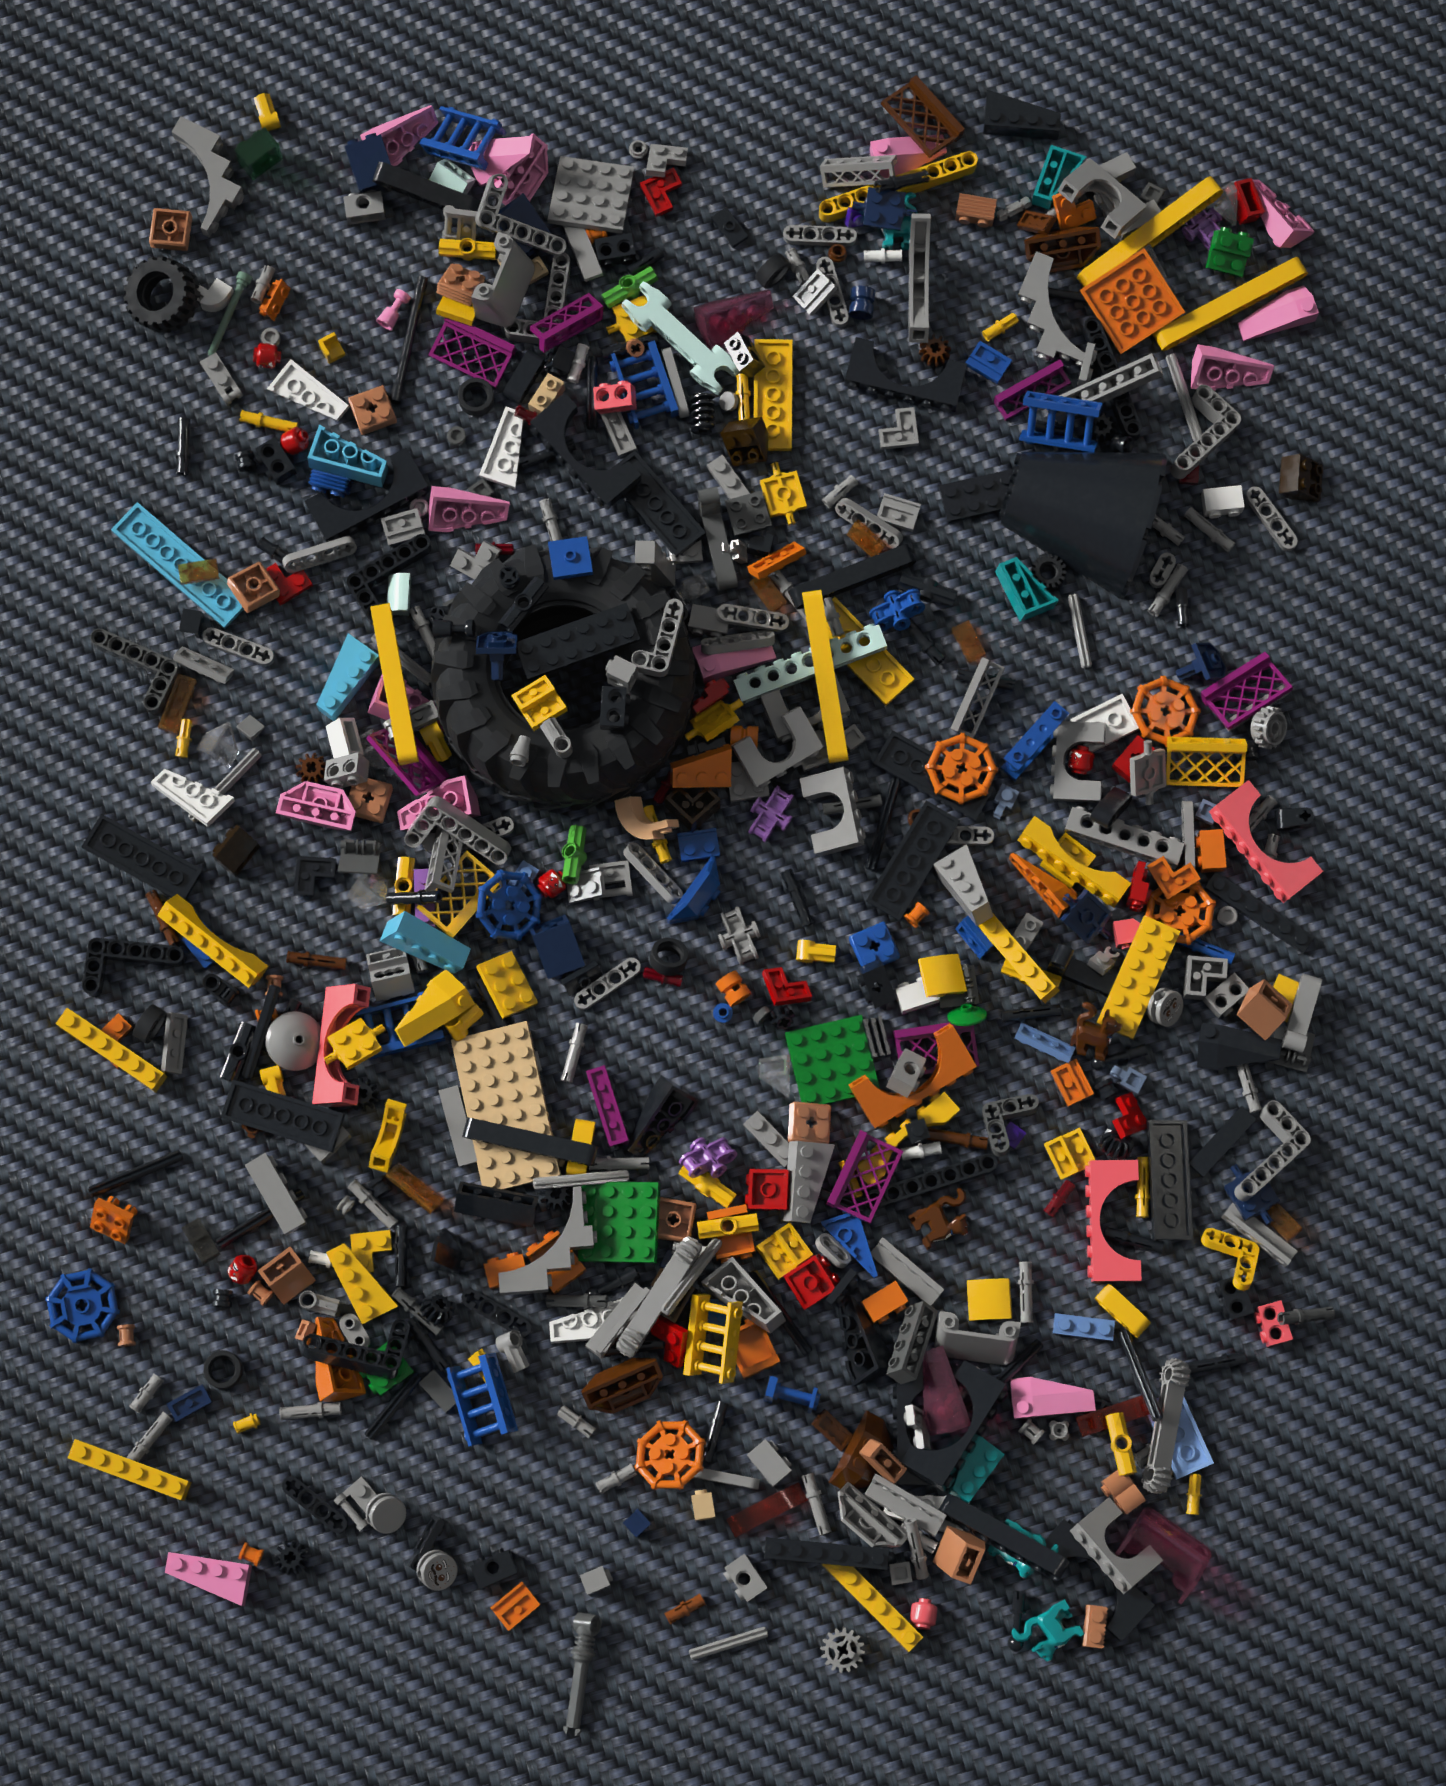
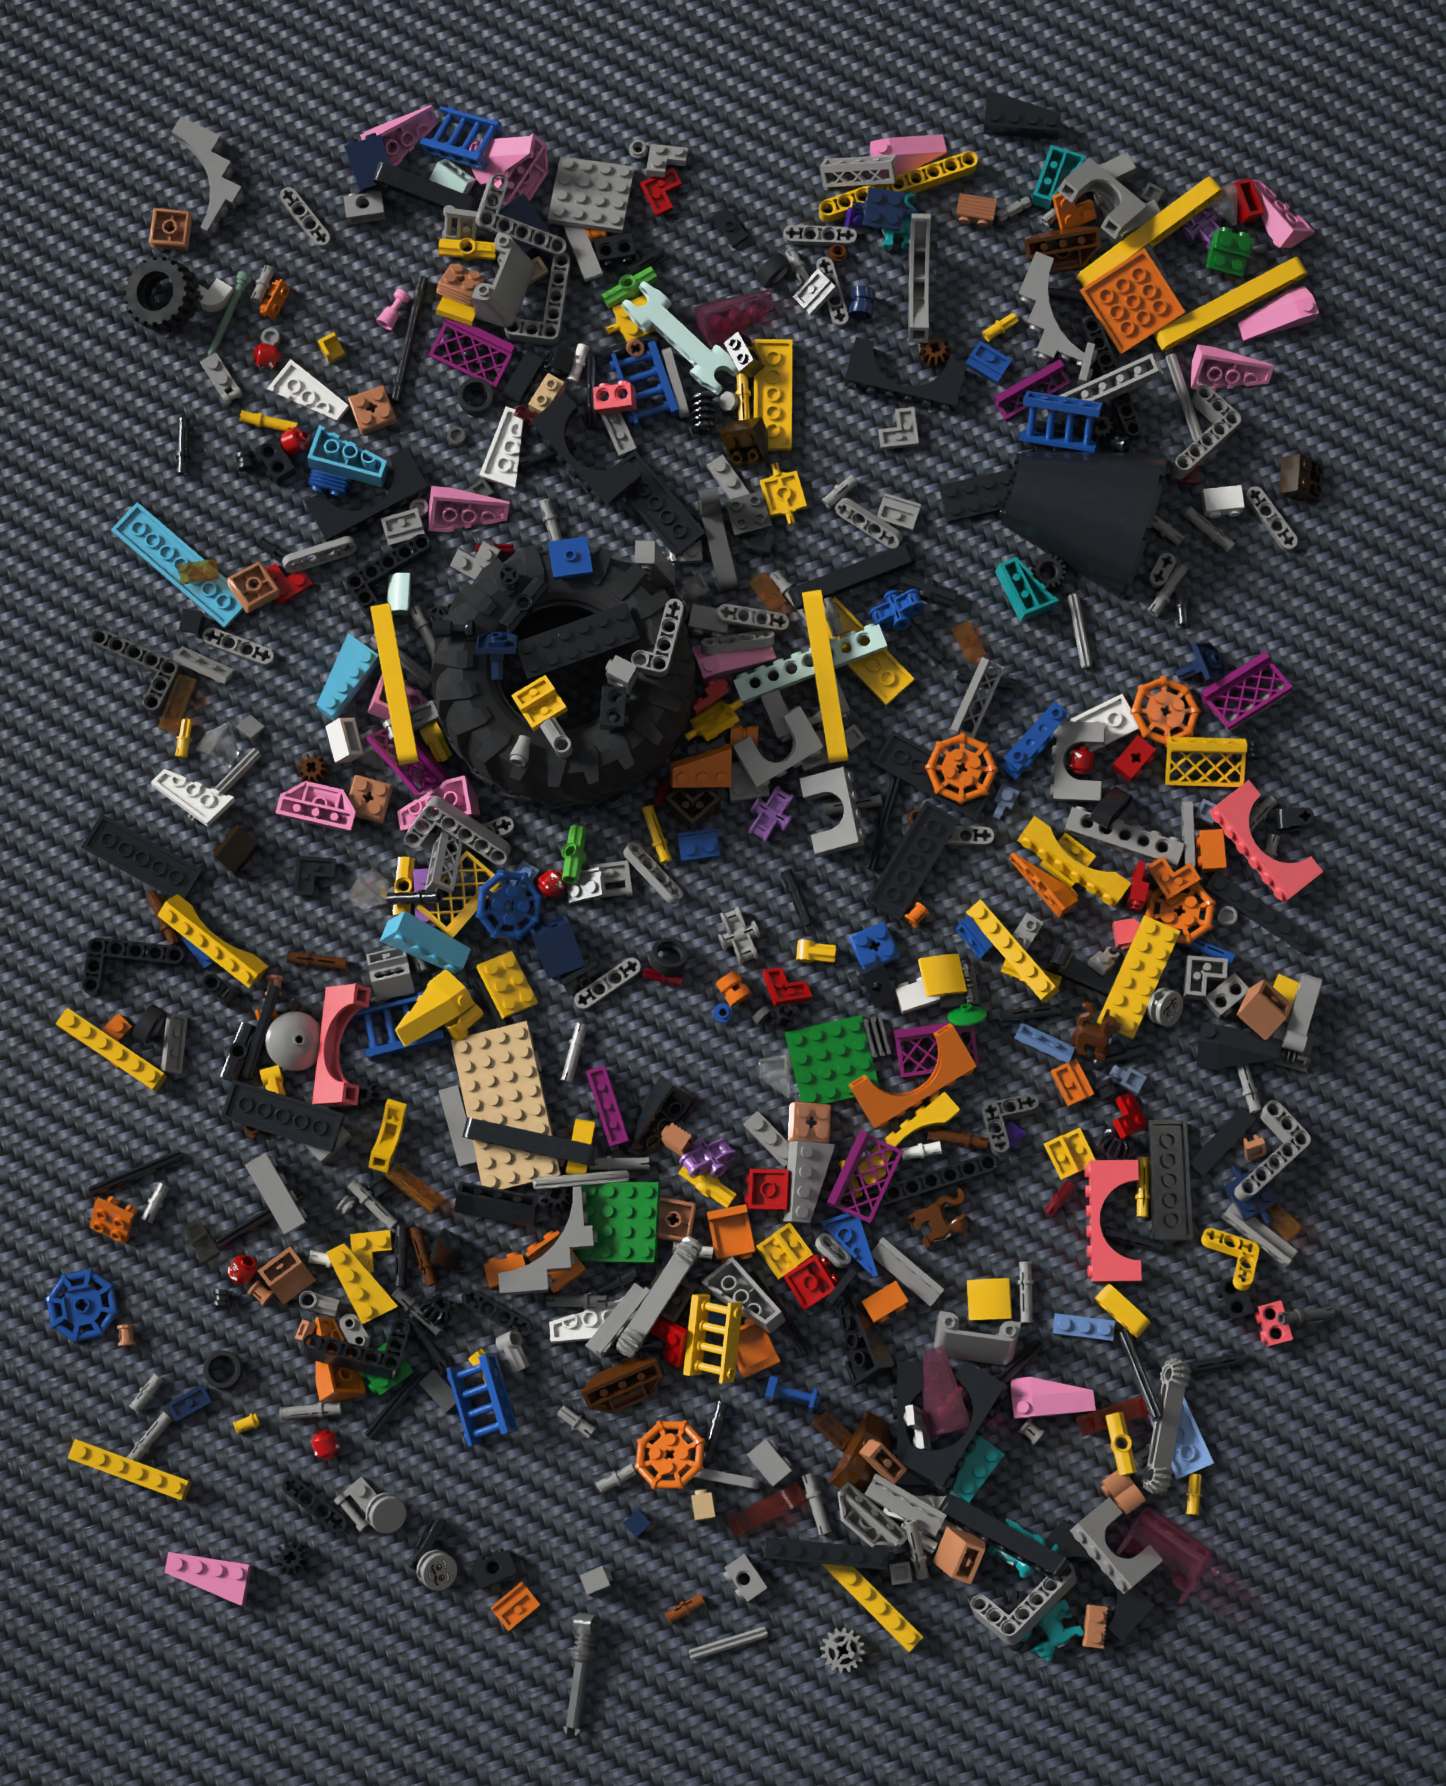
clear green slope [235,127,283,181] -> none
orange bush [238,1542,265,1567] -> none
yellow piece [254,93,281,133] -> none
yellow plate [323,1018,386,1070] -> none
light grey brick [324,752,369,789] -> none
dark grey hinge [338,838,382,875] -> none
magenta fence [530,293,603,353] -> none
light nougat arch [614,797,679,840] -> none
light grey axle [661,1237,722,1315] -> none
blue wedge [667,855,721,924] -> none
yellow piece [697,1213,759,1239] -> none
light grey plate [722,540,748,564] -> none
orange plate [747,542,806,580] -> none
clear orange plate [846,519,886,557] -> none
white pin [864,248,902,264] -> none
black pin [874,170,930,193] -> none
reddish brown fence [881,75,965,158] -> none
light grey brick [886,1048,926,1098] -> none
dark grey brick [886,1301,938,1384] -> none
black plate [905,1107,930,1144] -> none
coral head [910,1598,937,1630] -> none
light grey wedge [933,844,993,926] -> none
reddish brown plate [1017,210,1056,235] -> none
light grey plate [1049,1420,1069,1441] -> none
dark blue plate [1060,889,1113,944] -> none
light grey plate [1130,740,1166,805] -> none
light grey gear [1251,706,1287,749] -> none
none -> light grey pin [141,1182,170,1224]
none -> light grey beam [280,187,331,249]
none -> red head [311,1429,340,1461]
none -> reddish brown pin [409,1226,439,1287]
none -> nougat brick [661,1123,694,1156]
none -> light grey beam [971,1563,1077,1645]
none -> nougat tile [1244,1135,1267,1161]

